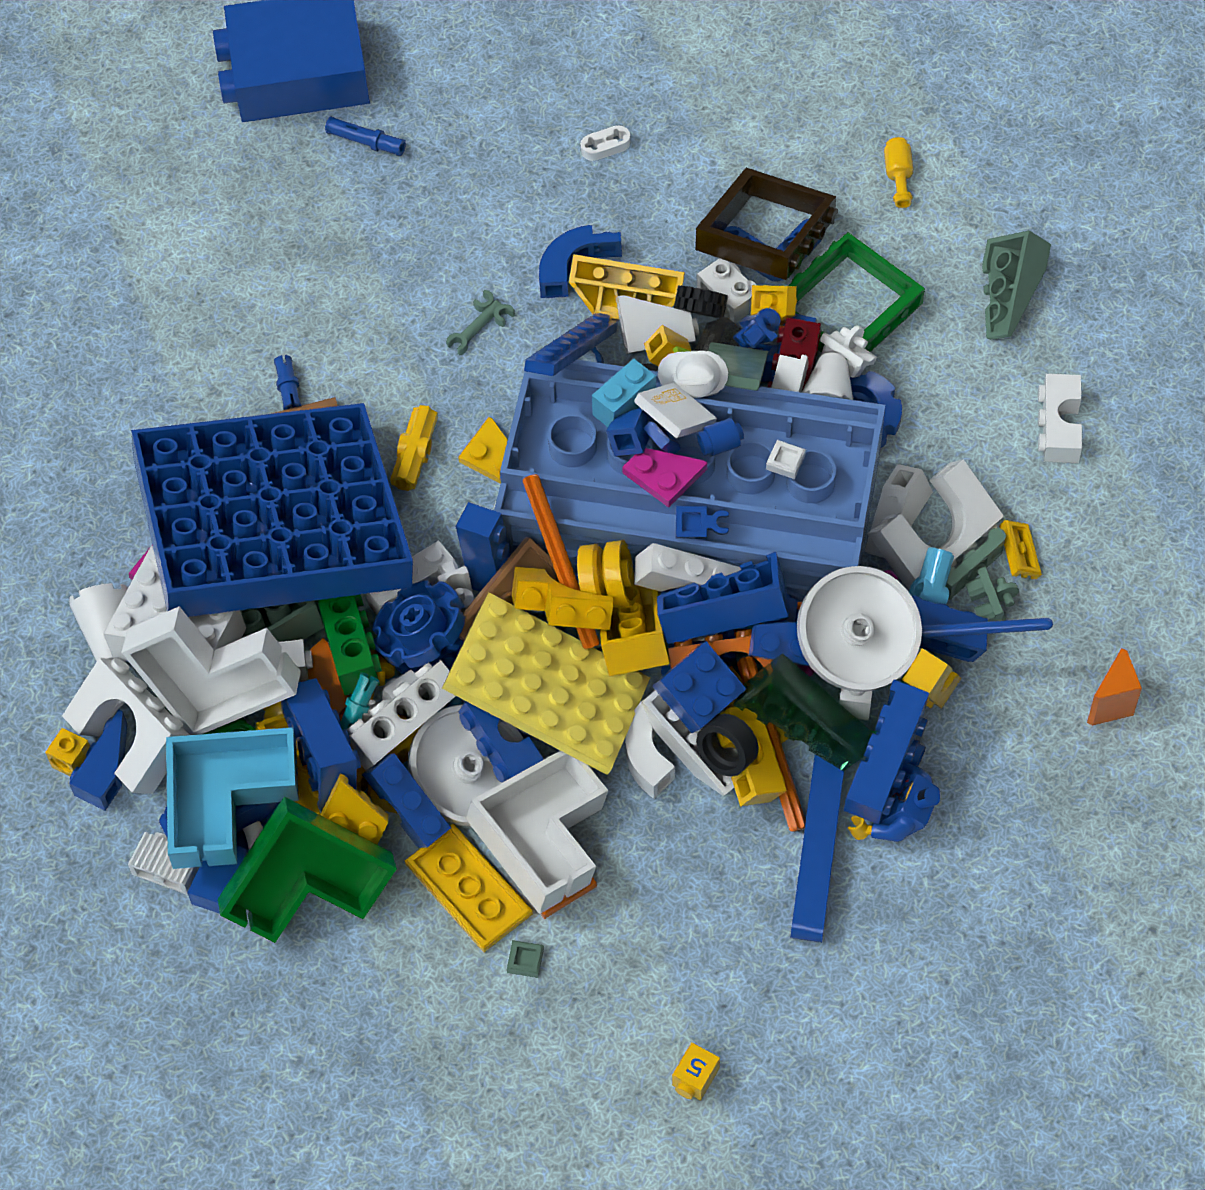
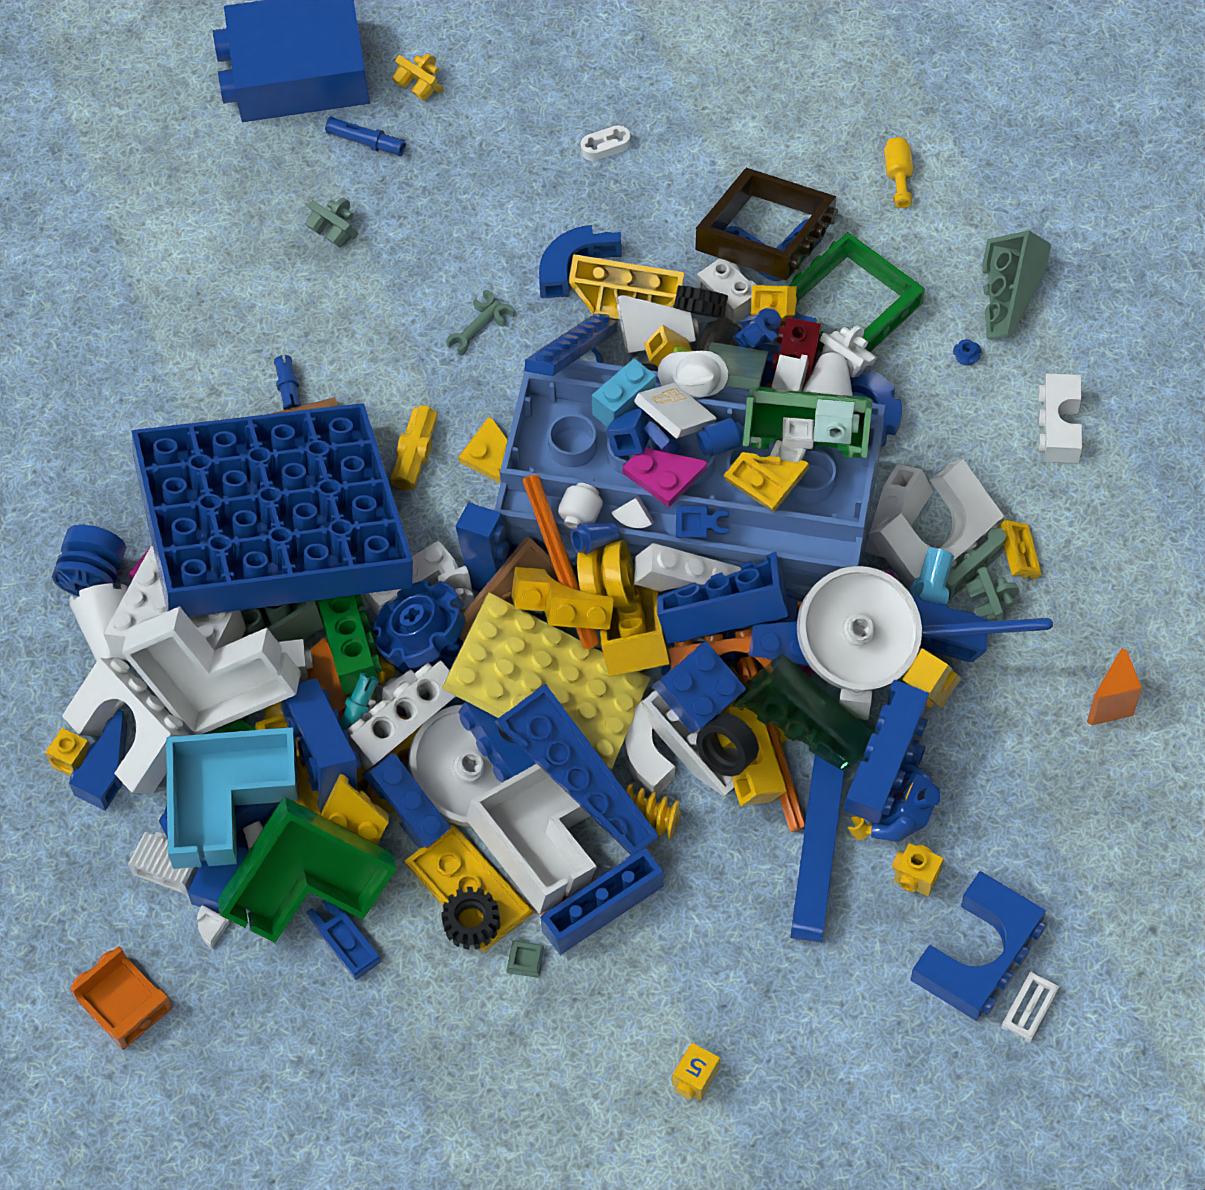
none -> blue wheel [52,524,127,596]
none -> orange panel [70,946,173,1050]
none -> white tile [197,905,230,948]
none -> sand green hips [305,198,359,248]
none -> blue hinge [306,900,381,980]
none -> yellow hips [392,53,444,102]
none -> black tyre [441,887,500,950]
none -> blue wing [495,684,659,855]
none -> blue brick [540,848,664,955]
none -> white head [558,483,603,529]
none -> blue cone [571,522,619,554]
none -> white tile [611,496,654,528]
none -> yellow piece [625,783,681,839]
none -> yellow wing [724,452,810,513]
none -> green windscreen [743,387,873,458]
none -> white tile [782,417,814,449]
none -> light aqua brick [814,399,860,444]
none -> yellow brick [892,843,944,897]
none -> blue arch [911,871,1047,1021]
none -> blue plate [953,339,981,365]
none -> white tile [1001,972,1059,1043]

